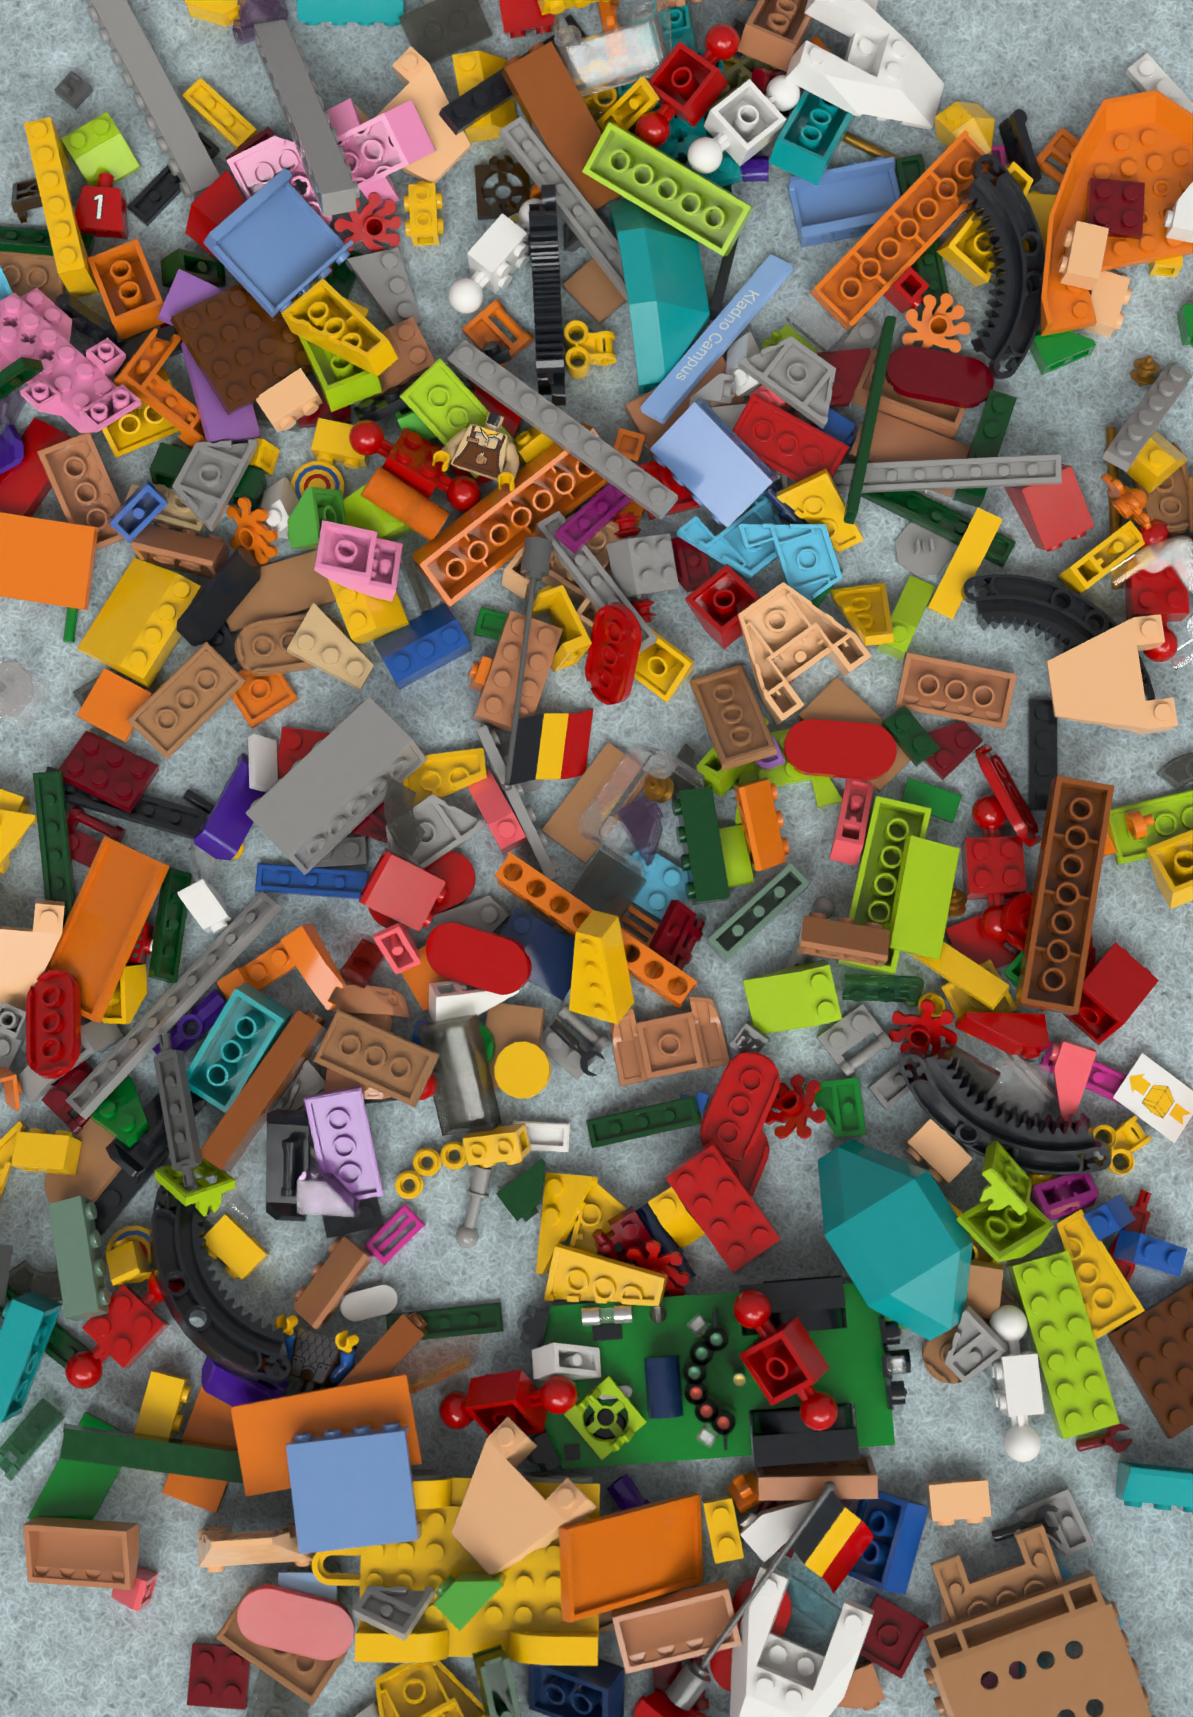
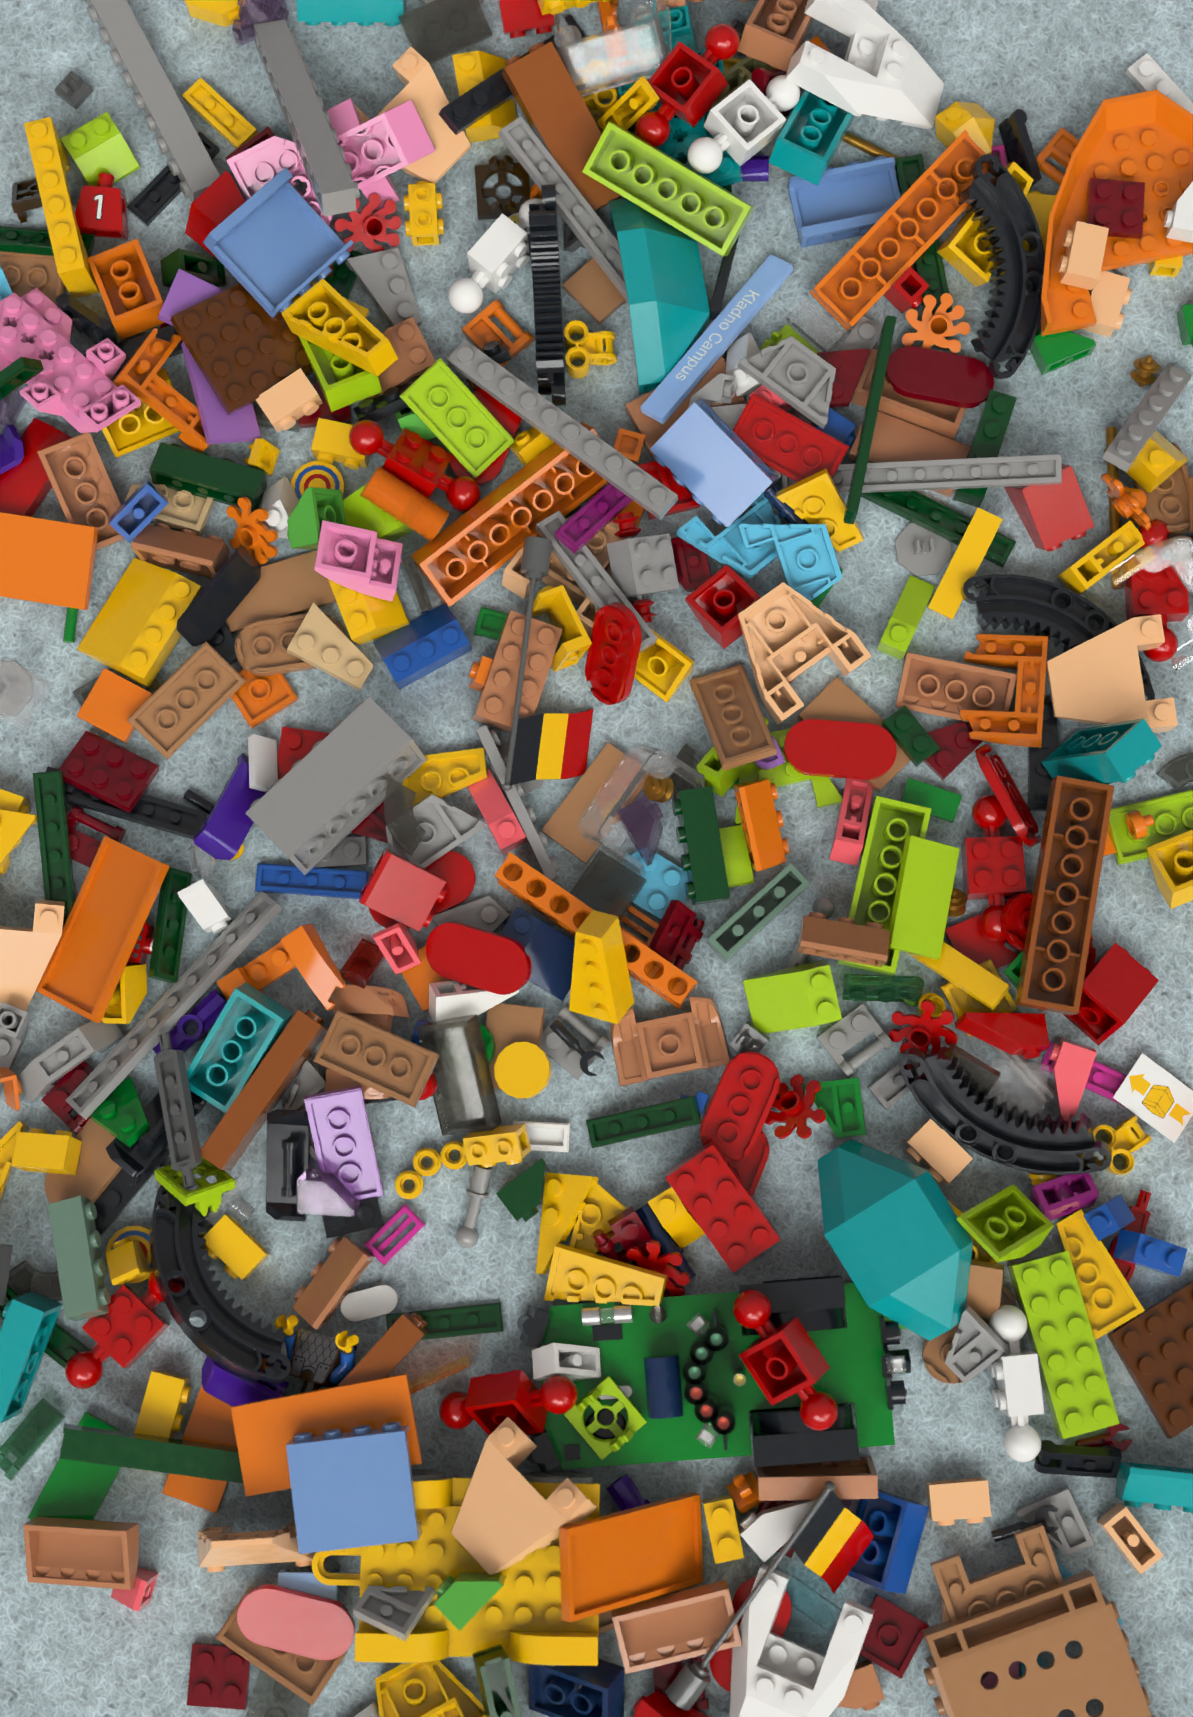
red tile [26,969,81,1079] -> none
light grey wing [172,439,258,531] -> none
torso [432,412,520,491] -> none
yellow wing [830,583,894,646] -> none
lime piece [980,1140,1033,1216] -> none
none -> orange wedge [960,634,1048,748]
none -> black plate [1034,1440,1122,1478]
none -> teal brick [1042,718,1162,785]
none -> light nougat brick [1096,1503,1164,1574]

